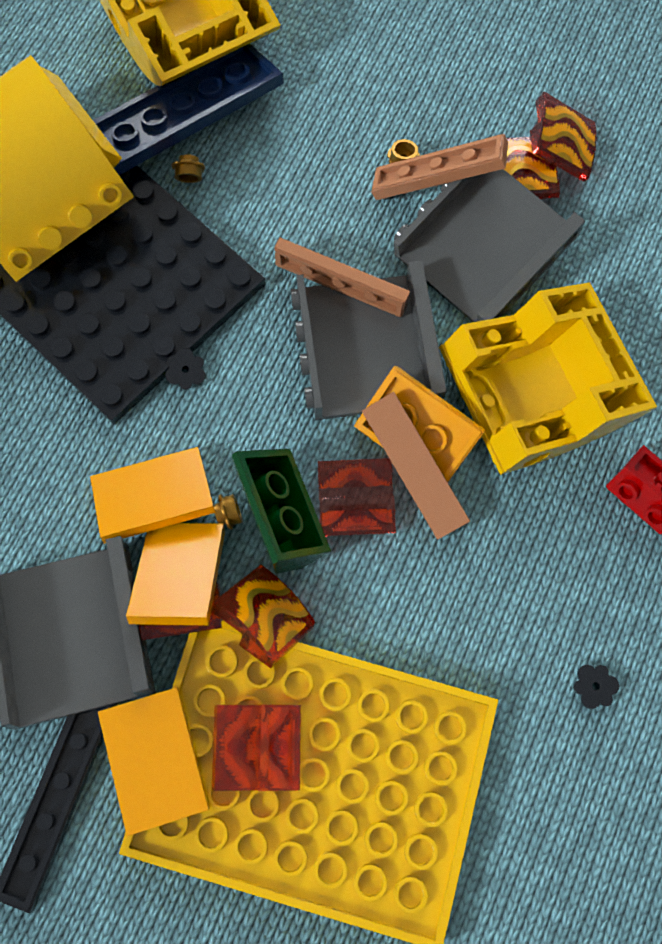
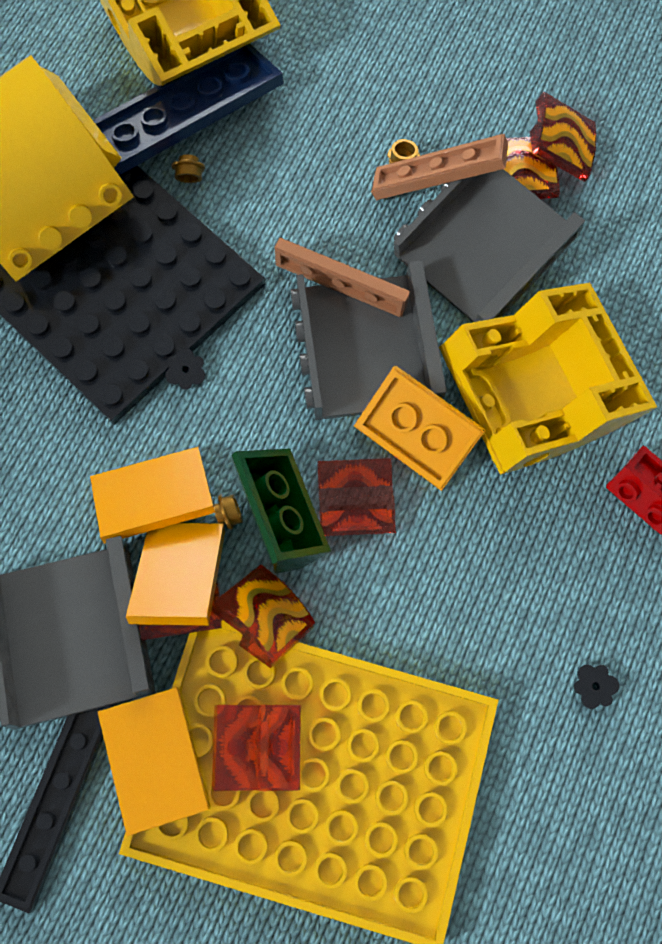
nougat tile [362,392,470,540] -> none

